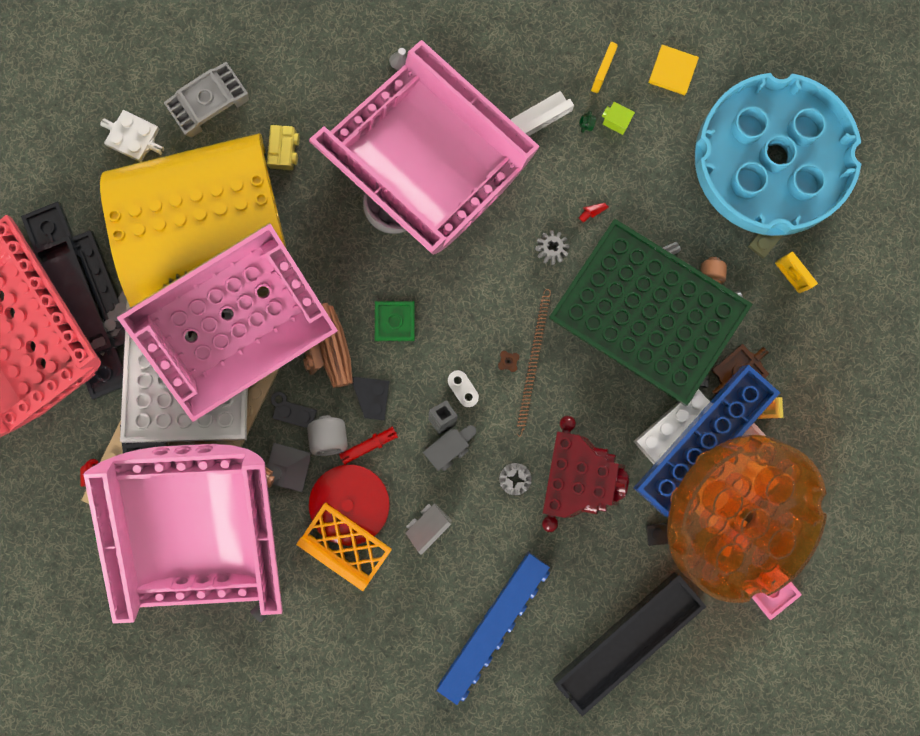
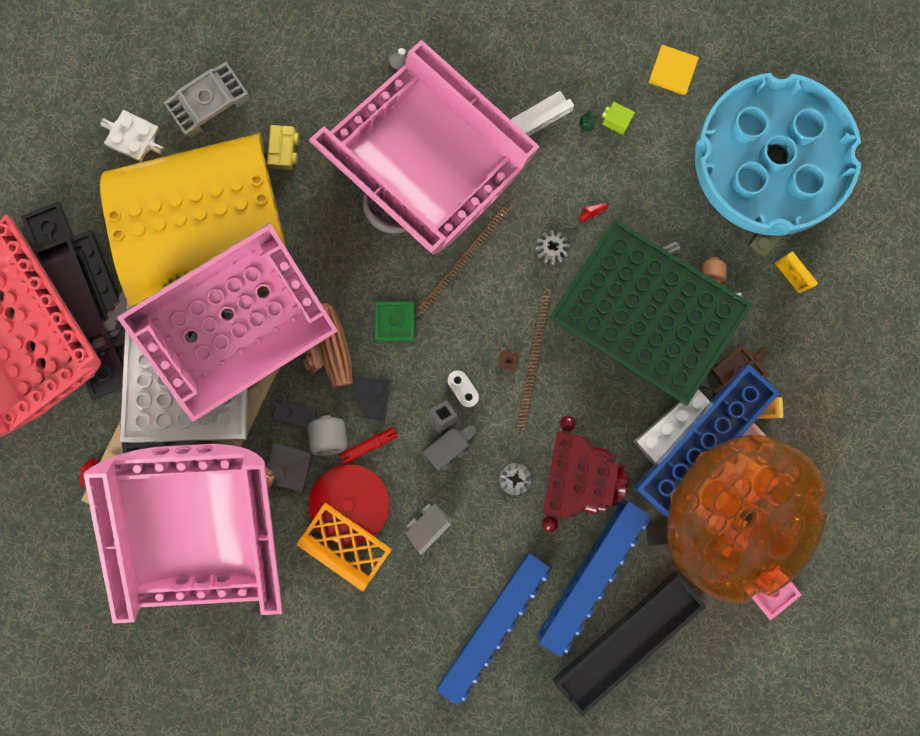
yellow tile [591,42,618,93] -> none
none -> nougat piece [415,203,512,317]
none -> blue brick [537,499,650,657]

